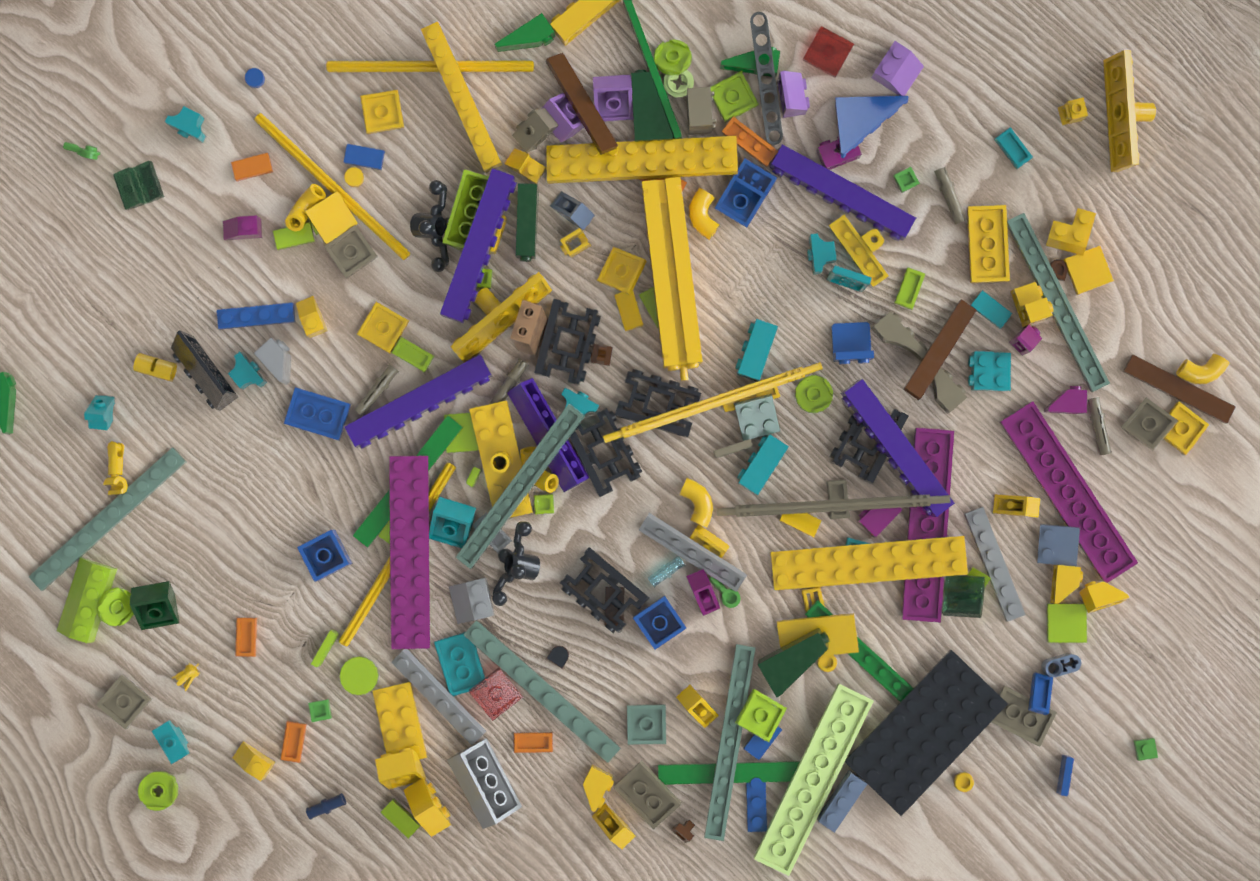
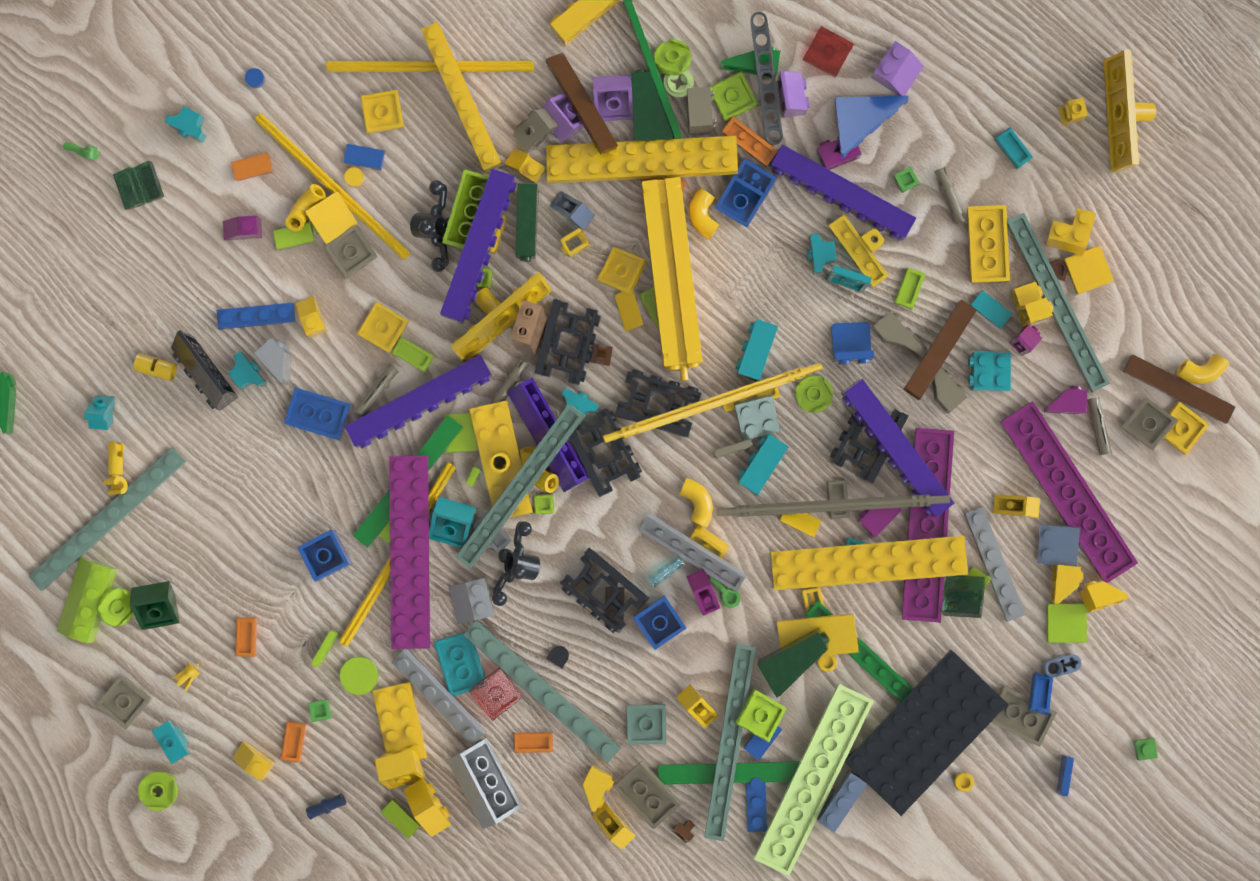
green slope [494,13,555,52] -> none

